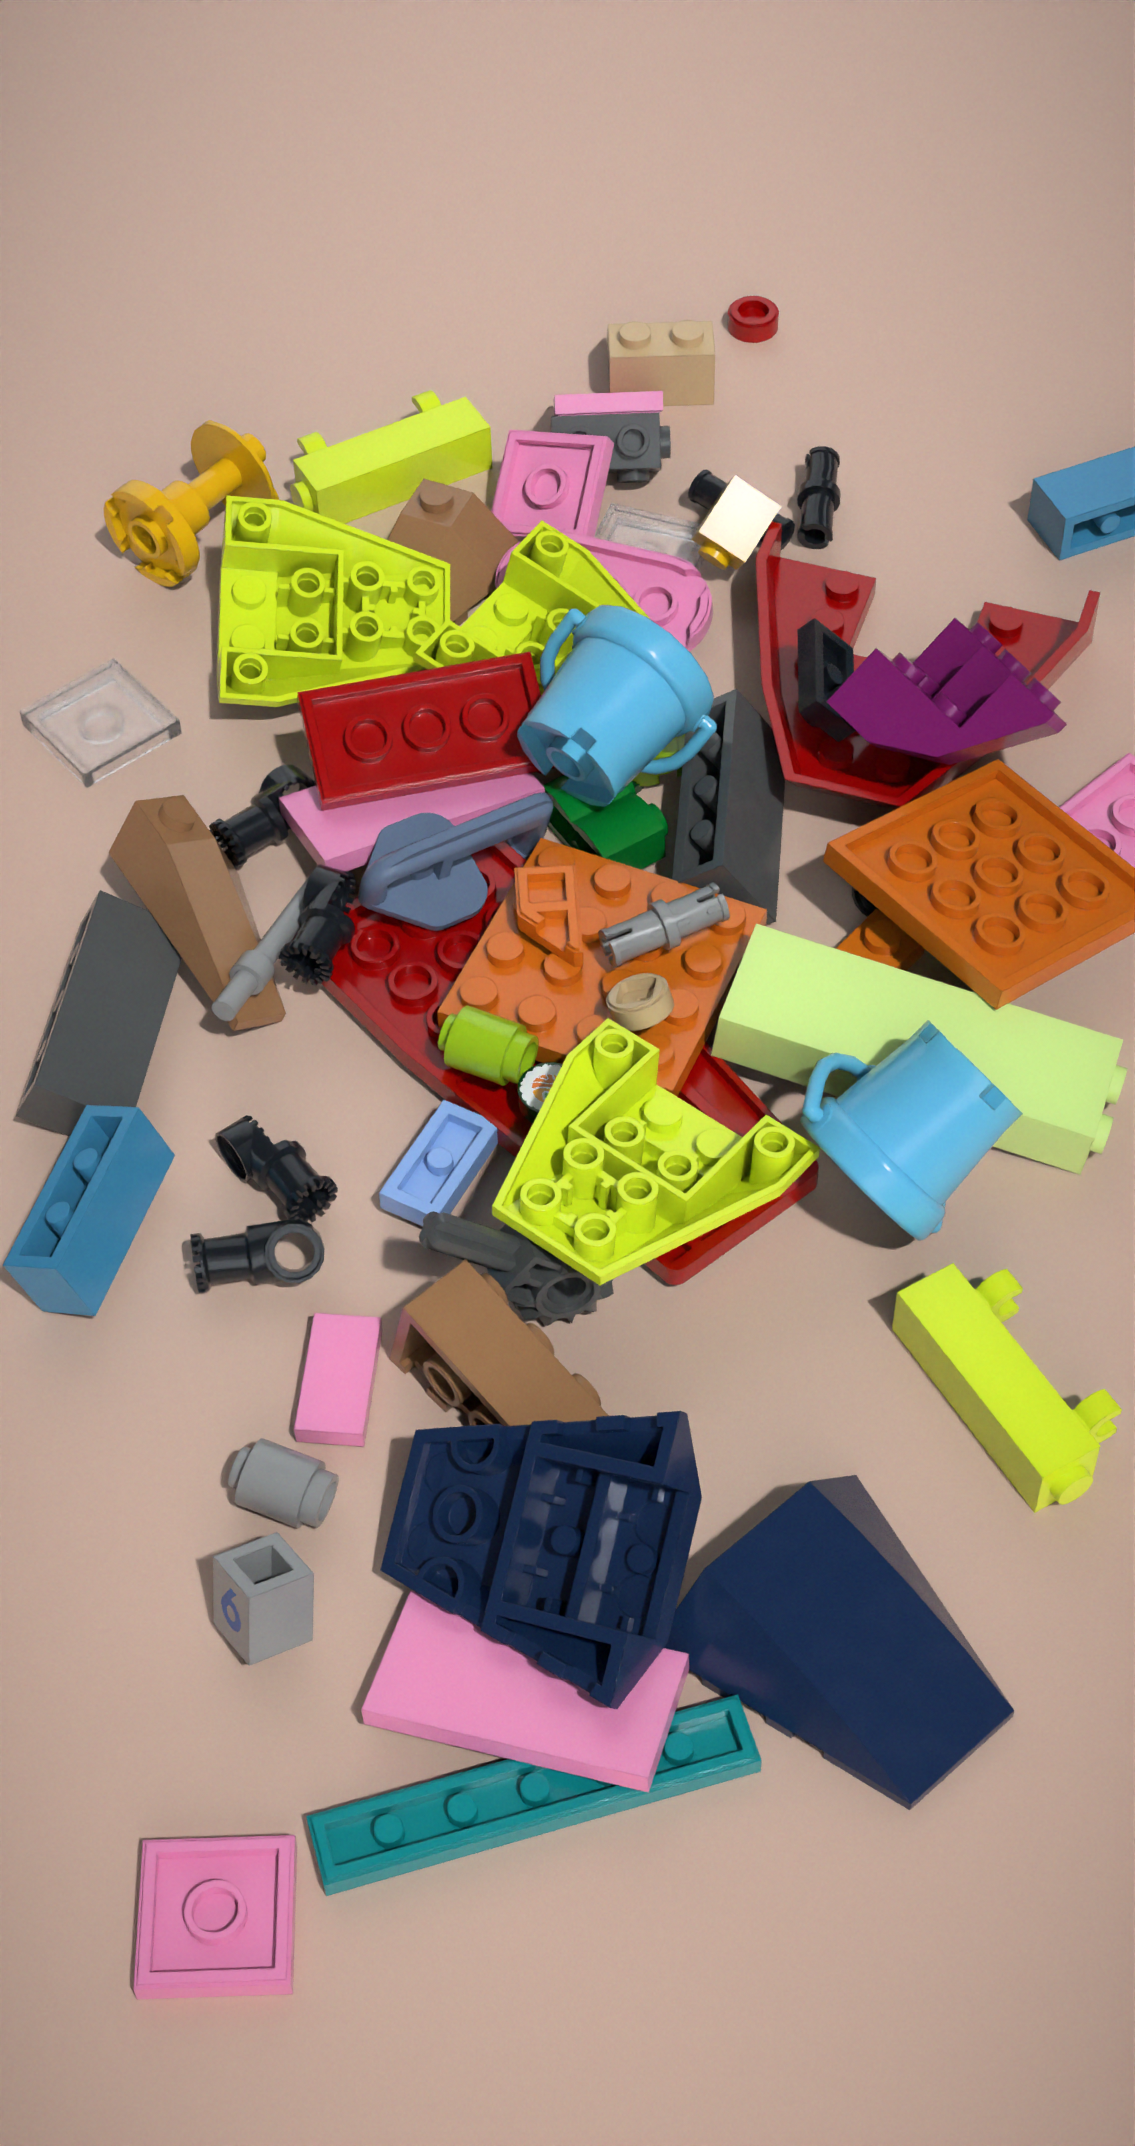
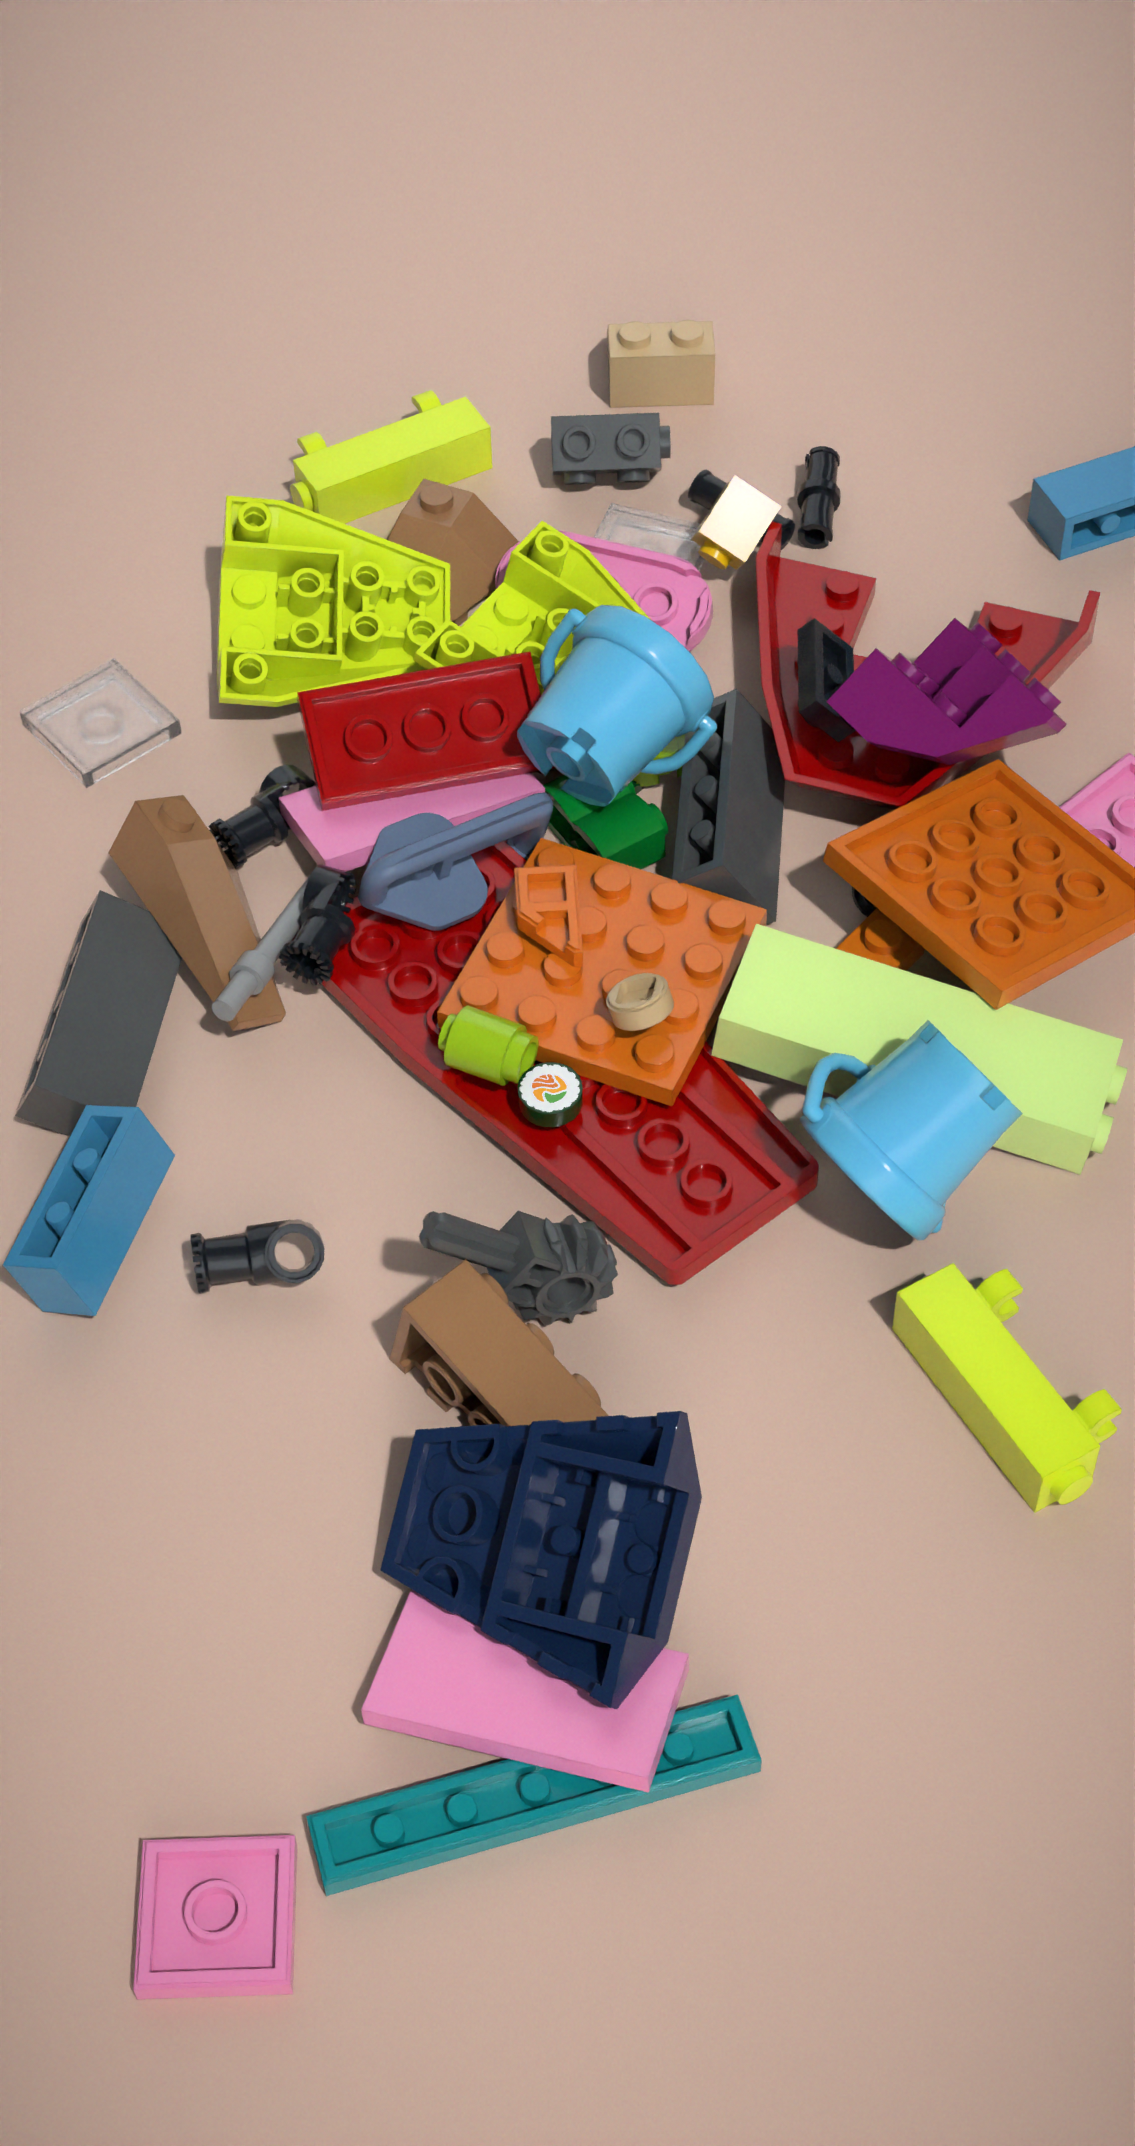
yellow piece [103,420,279,587] -> none
light grey brick [213,1532,314,1666] -> none
black connector [215,1115,338,1223] -> none
light grey brick [228,1438,339,1528] -> none
bright pink tile [294,1313,383,1447] -> none
light blue plate [379,1100,498,1226] -> none
bright pink tile [491,430,614,542] -> none
neon yellow wedge [492,1018,820,1286] -> none
bright pink tile [553,391,663,416] -> none
light grey pin [598,882,730,968] -> none
dark blue wedge [664,1475,1014,1810] -> none
red tile [727,296,779,343] -> none

